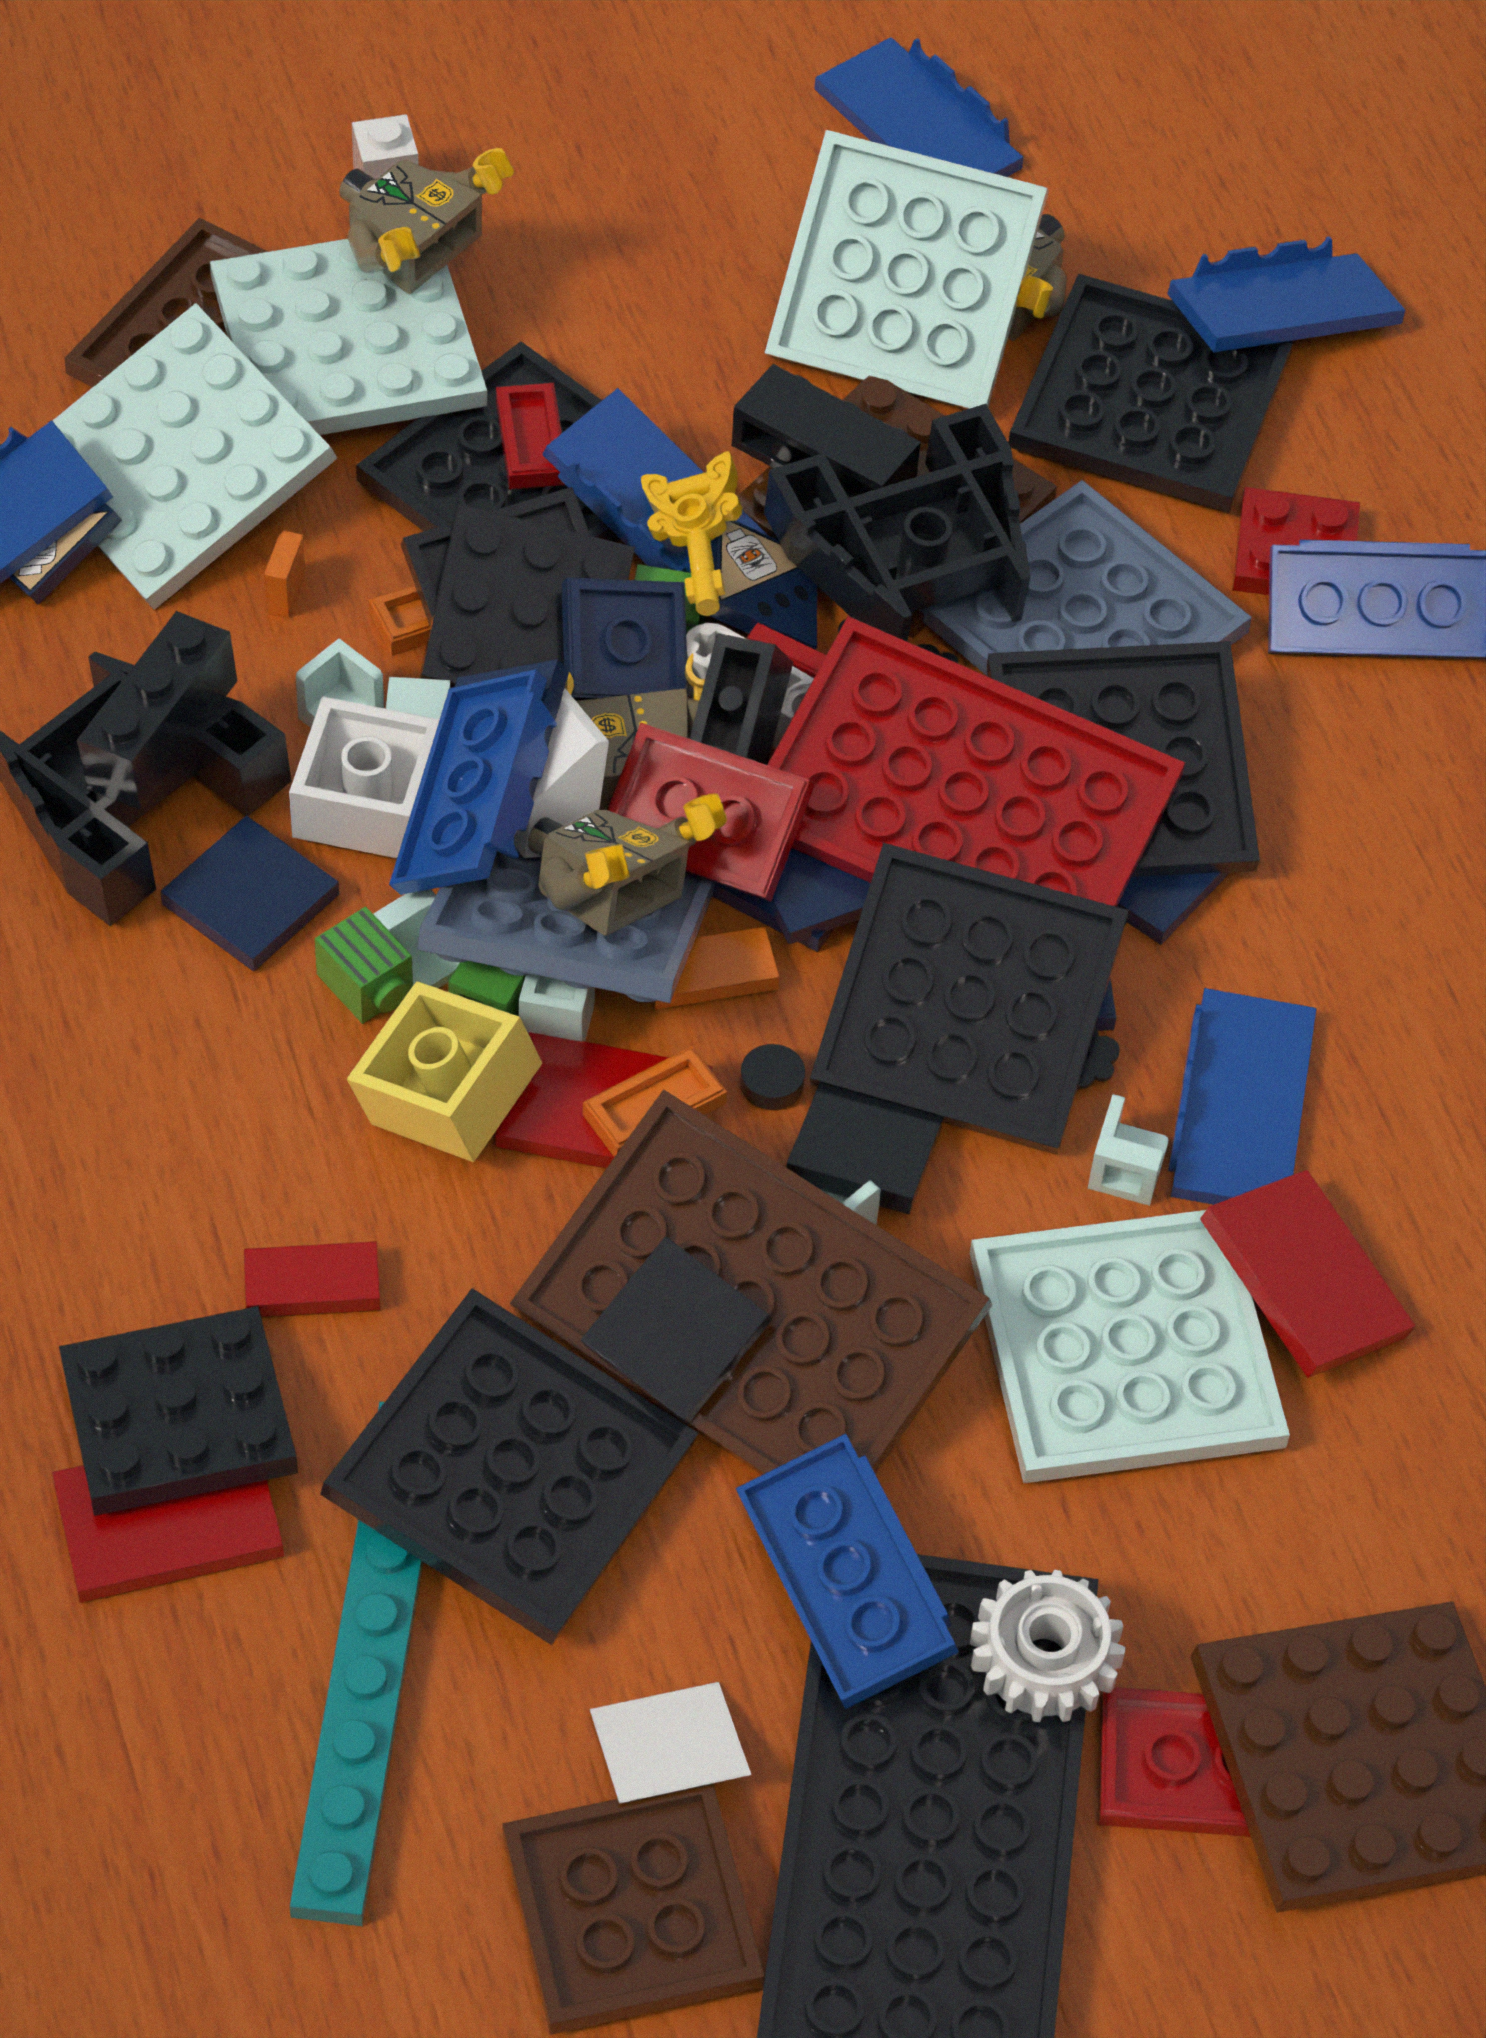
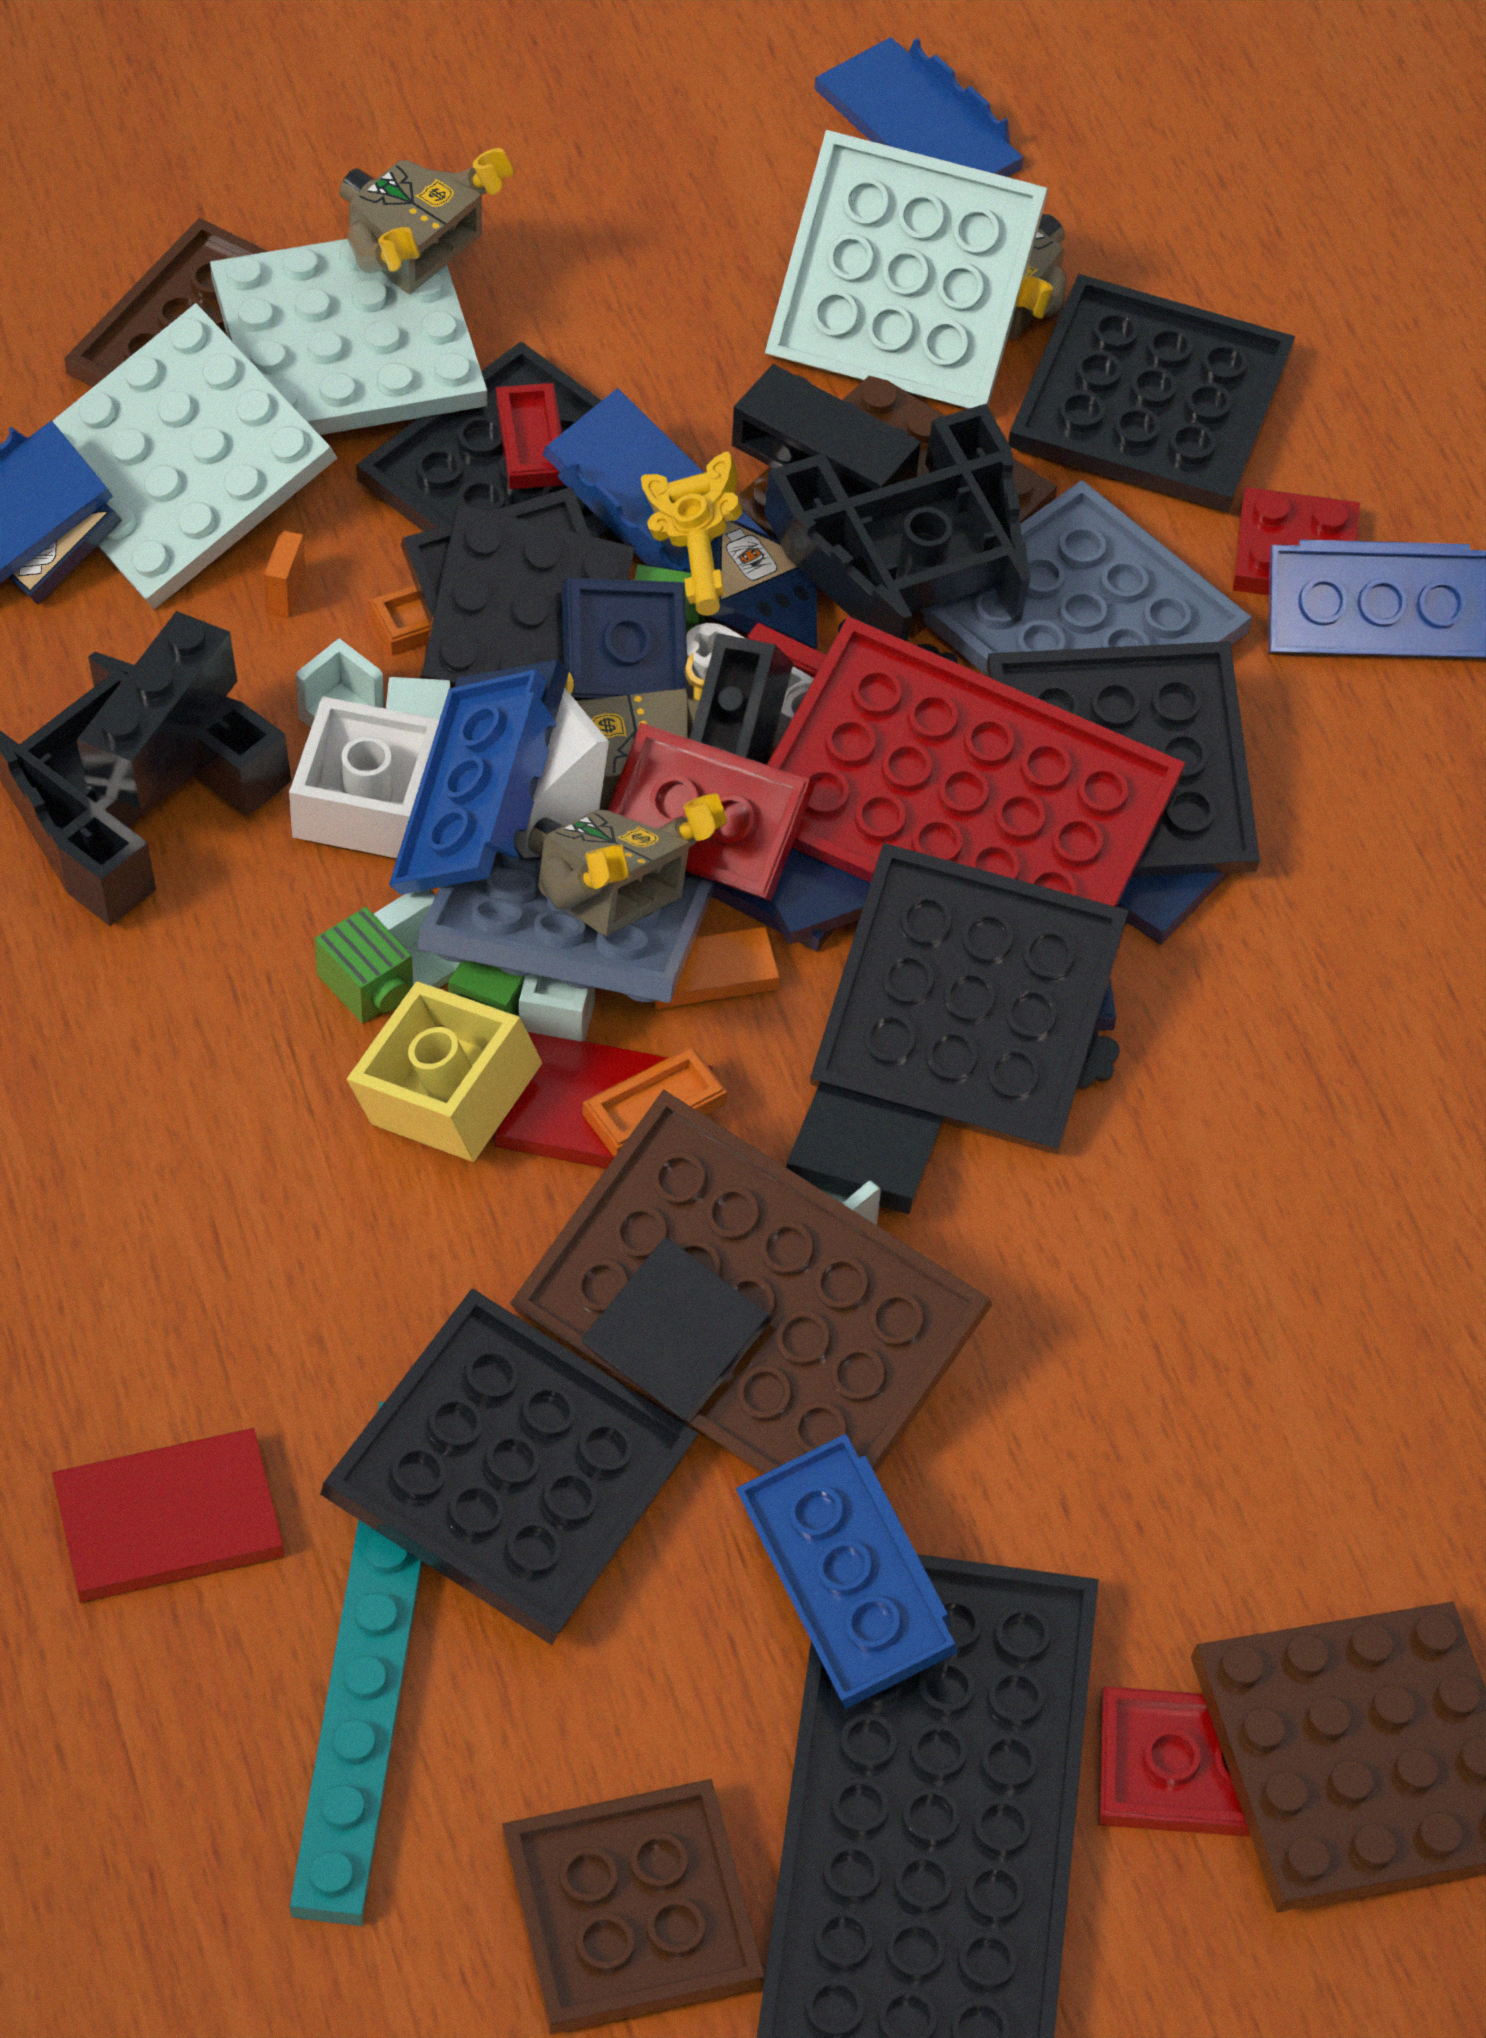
black plate [59,1306,298,1516] -> none
dark blue tile [160,815,339,972] -> none
red tile [244,1241,380,1317] -> none
white brick [352,114,418,179] -> none
white sticker [590,1682,751,1803] -> none
black tile [740,1044,805,1110] -> none
light aqua plate [969,1210,1290,1484] -> none
white gear [970,1570,1125,1722] -> none
light aqua panel [1087,1094,1169,1206] -> none
blue piece [1168,236,1405,352] -> none
blue piece [1168,988,1317,1205] -> none
red tile [1200,1170,1416,1378] -> none

